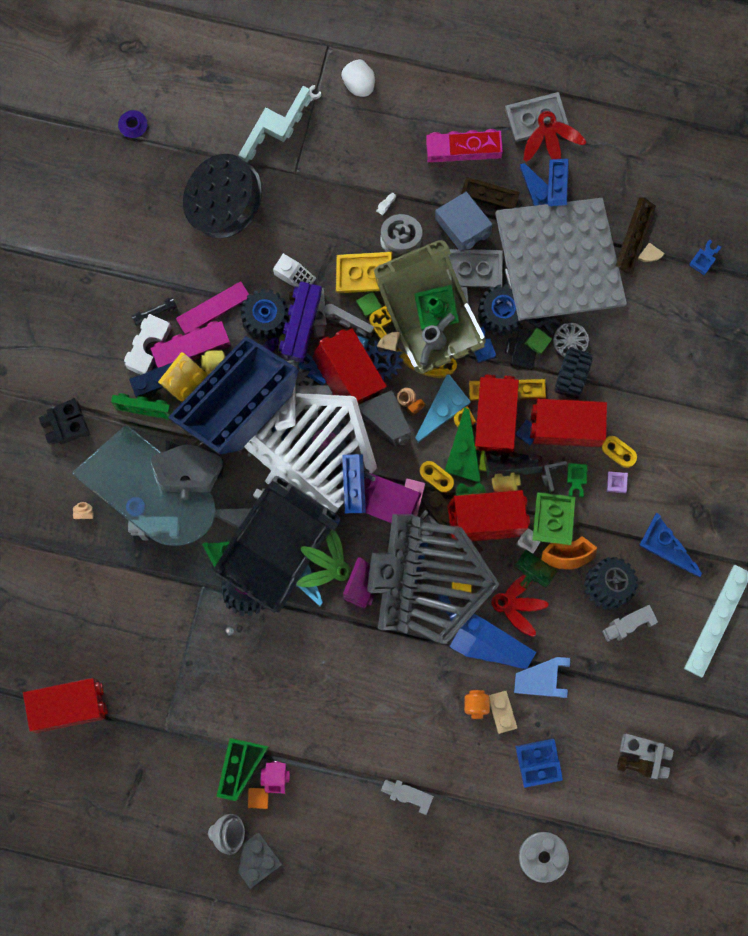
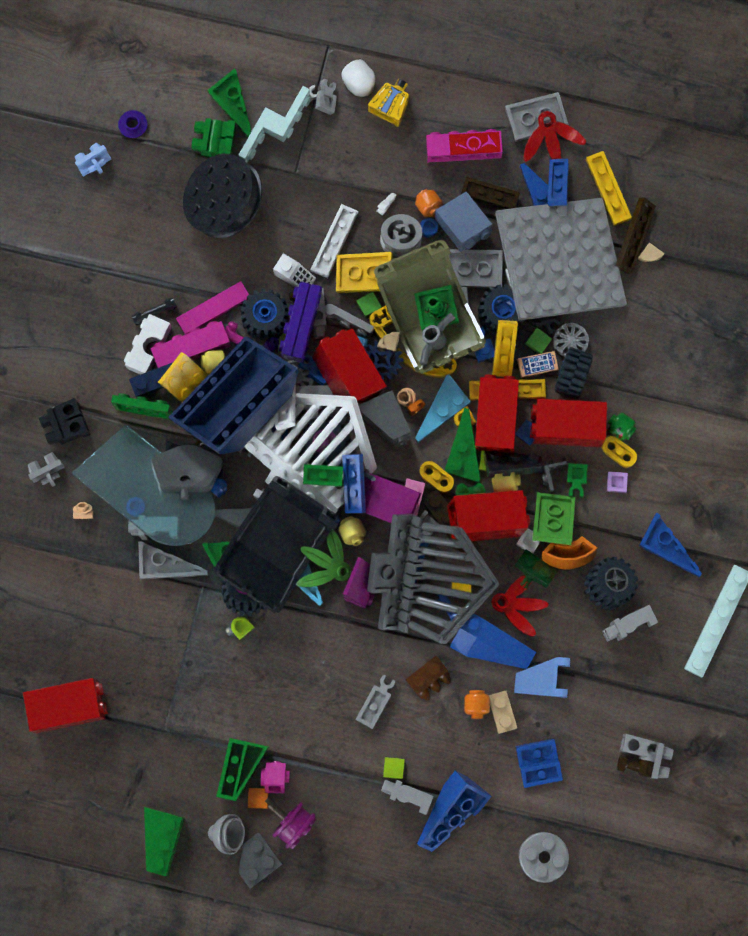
blue plate [689,239,721,276] -> none
none -> light grey hips [28,452,65,487]
none -> light blue hips [75,143,111,177]
none -> light grey wing [138,541,208,579]
none -> green wedge [144,807,185,876]
none -> green hips [191,118,236,157]
none -> green wing [207,68,252,138]
none -> blue plate [211,479,227,498]
none -> dark pink arm [225,321,244,345]
none -> lime tile [231,617,255,640]
none -> magenta wheel [265,798,317,849]
none -> green plate [303,464,343,487]
none -> white tile [310,204,359,279]
none -> light grey plate [315,79,337,115]
none -> light yellow head [338,516,367,546]
none -> light grey plate [355,675,395,729]
none -> yellow torso [368,79,409,127]
none -> lime tile [383,757,405,779]
none -> reddish brown plate [405,656,451,700]
none -> orange head [415,189,443,218]
none -> blue wedge [417,771,492,852]
none -> blue tile [420,218,438,238]
none -> yellow plate [492,320,518,377]
none -> tile [517,351,559,378]
none -> yellow plate [586,151,632,226]
none -> green head [608,413,637,441]

